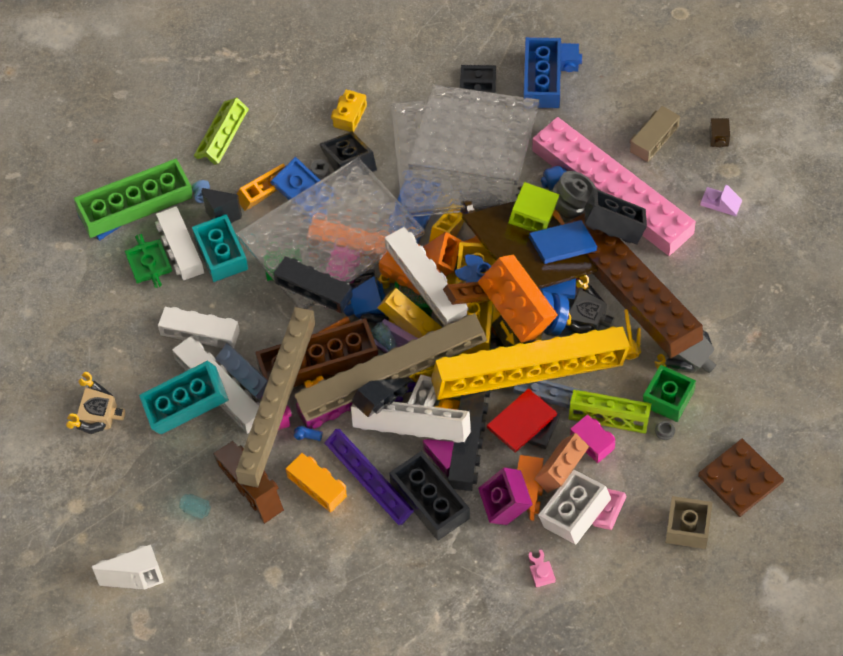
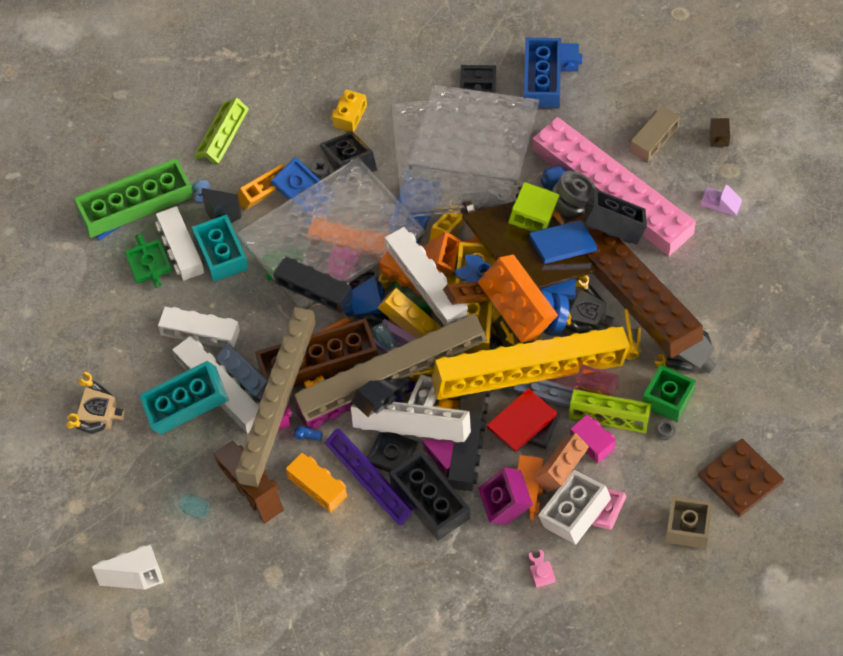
none -> black tile [367,432,418,472]
none -> clear pink brick [575,364,619,397]

